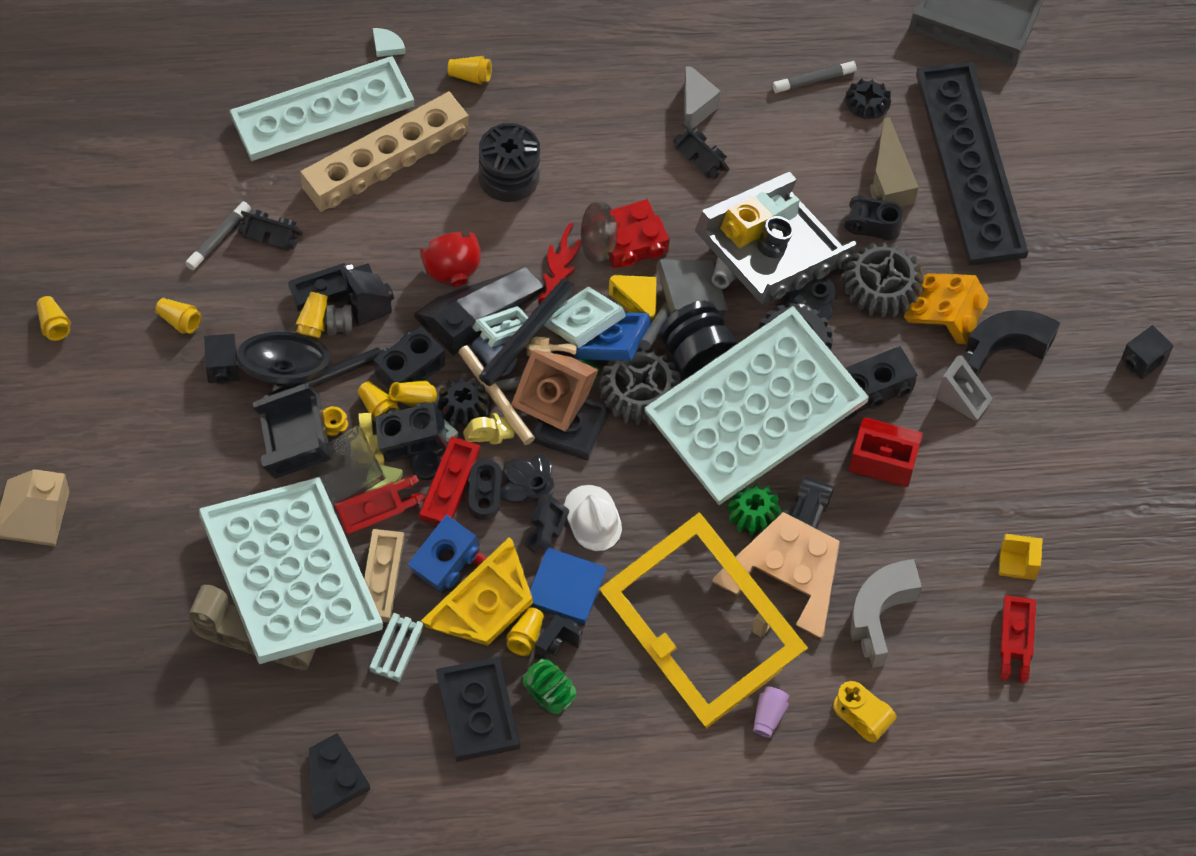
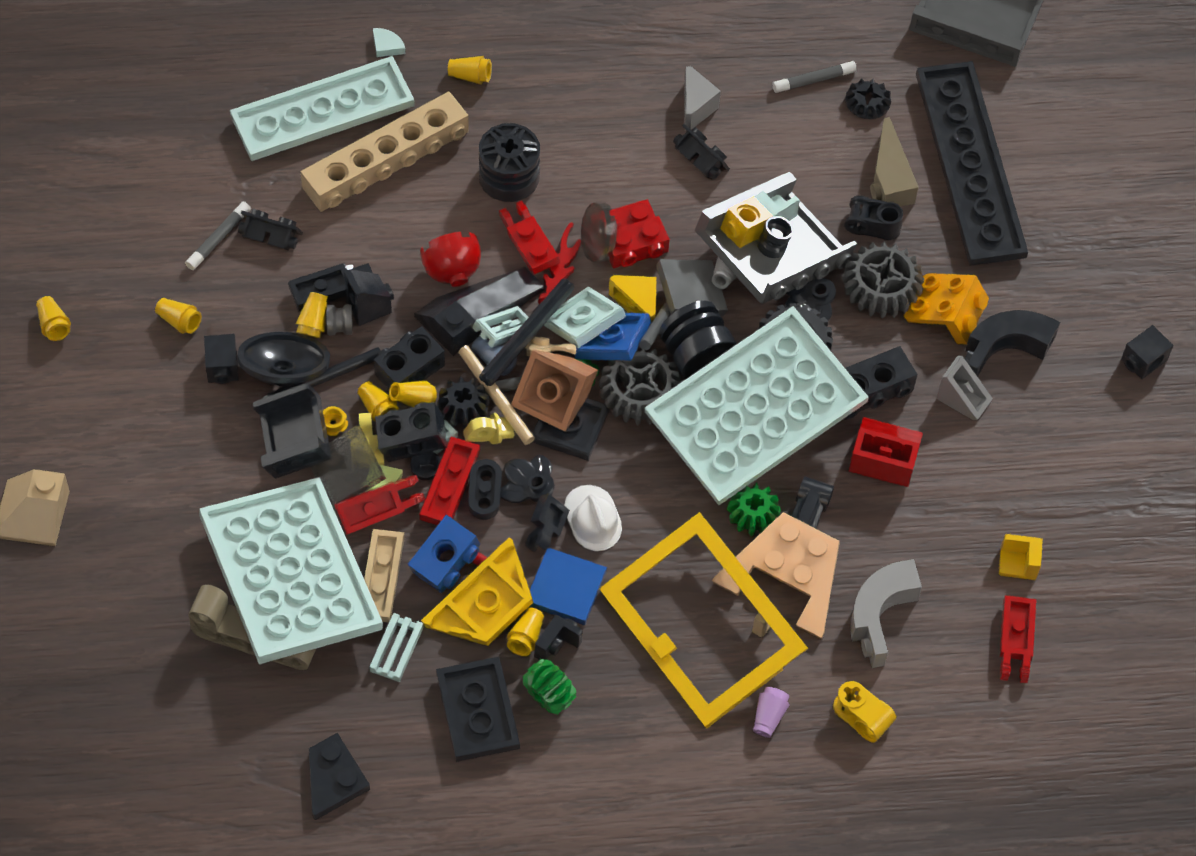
none -> red hinge [499,200,560,275]

